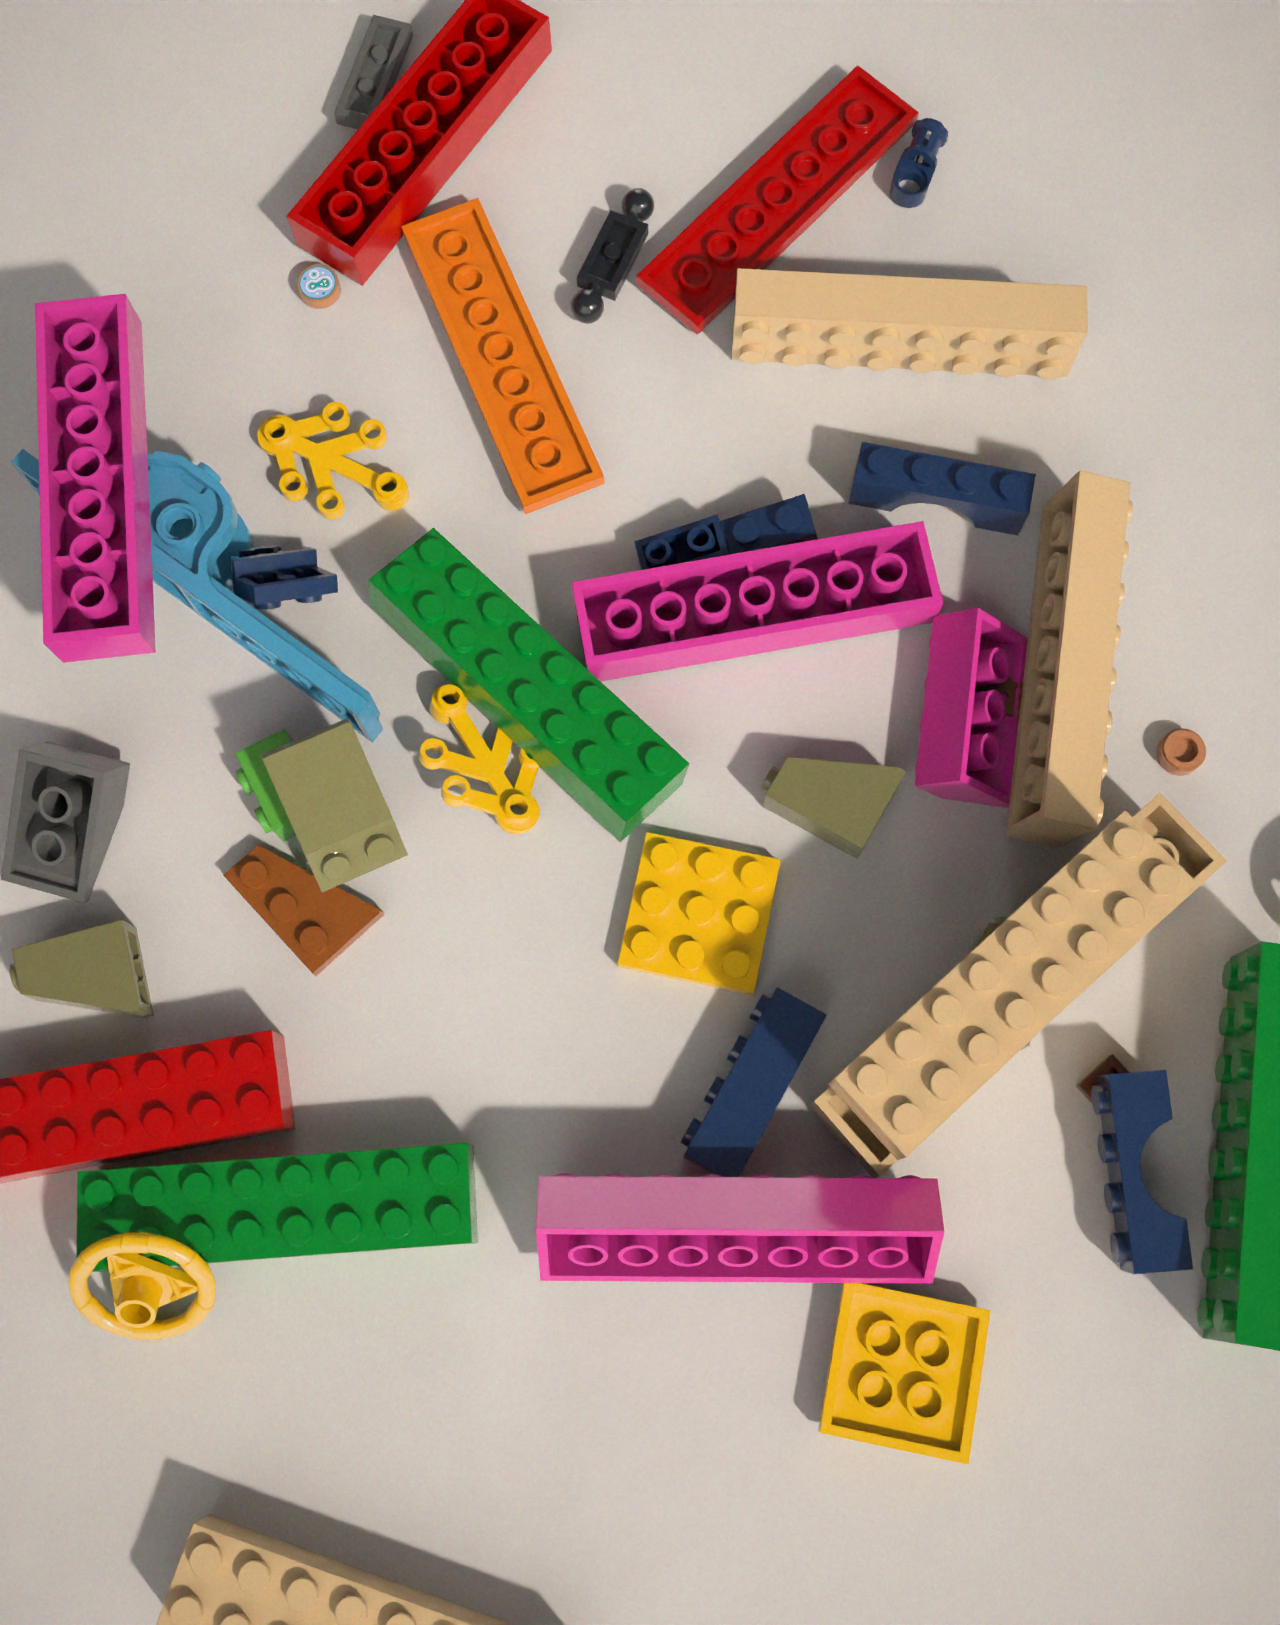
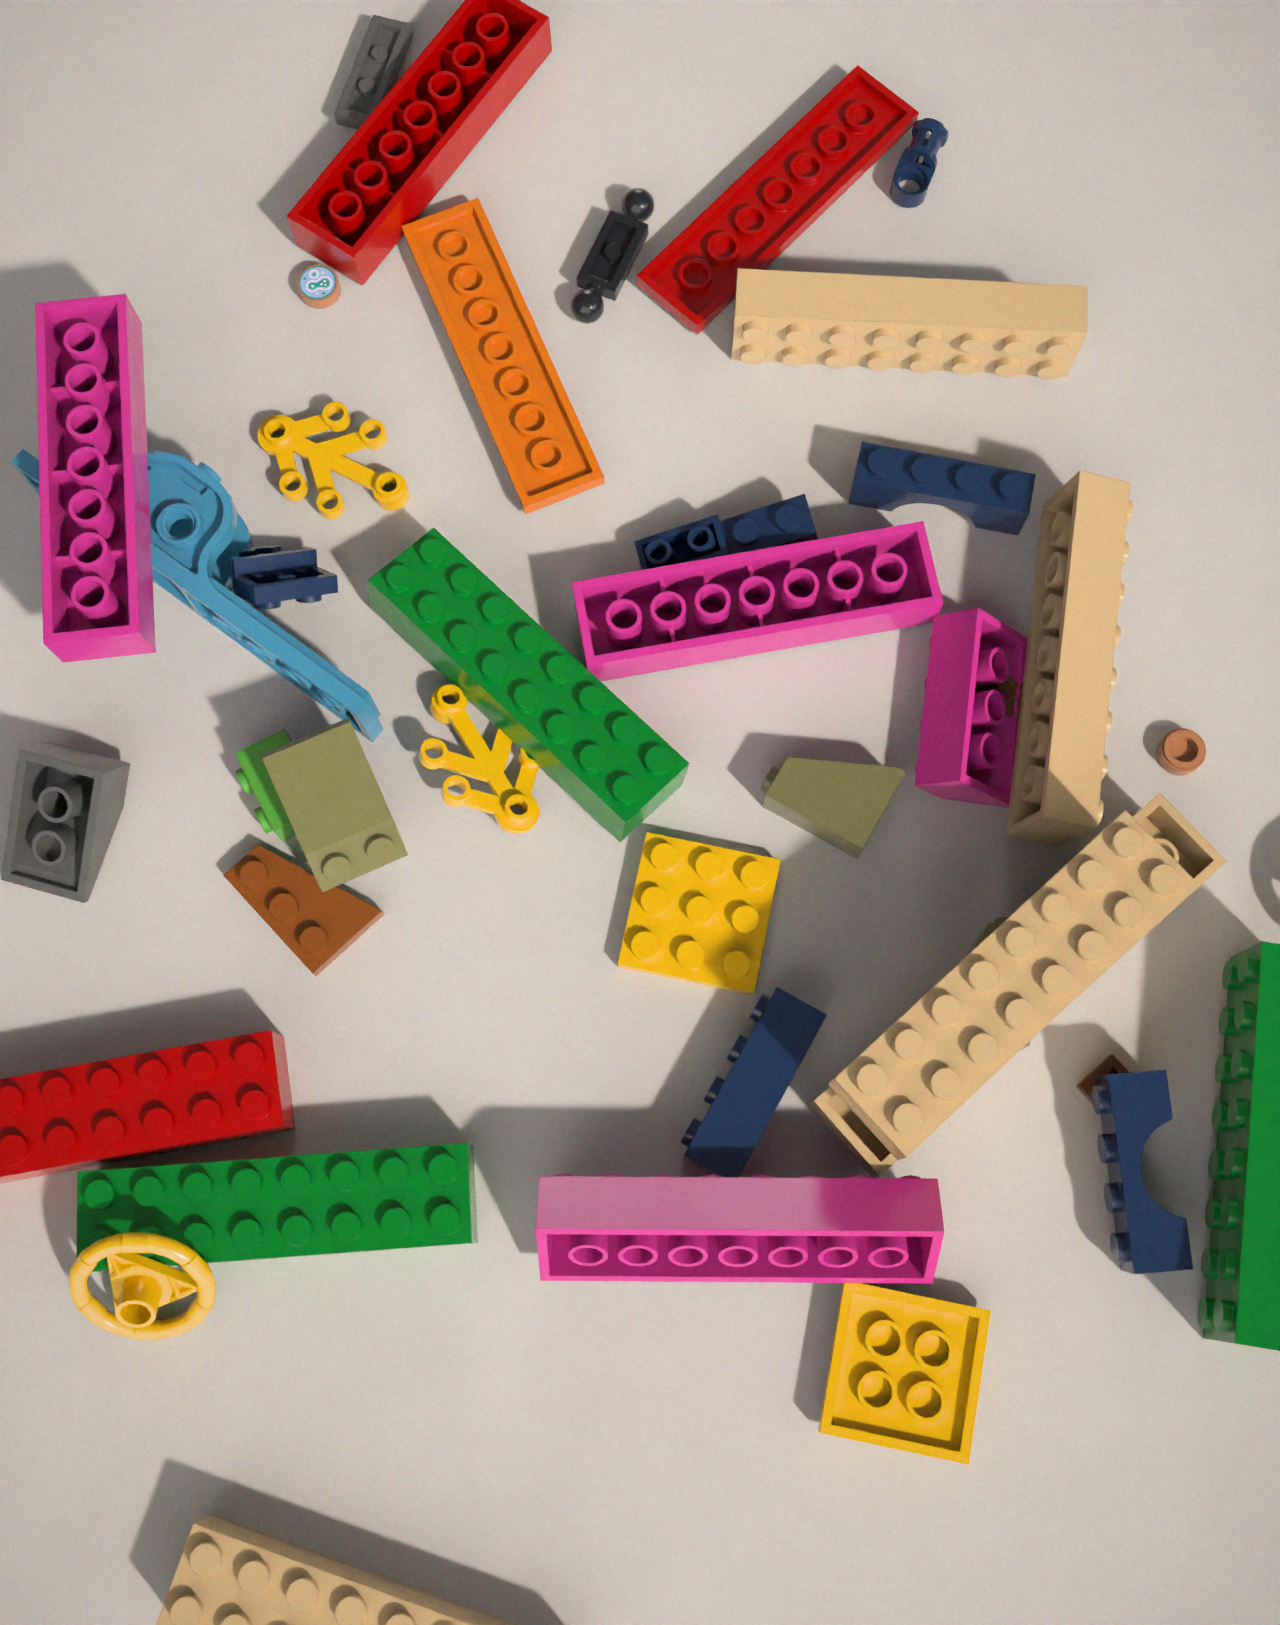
olive slope [9,920,154,1018] -> none

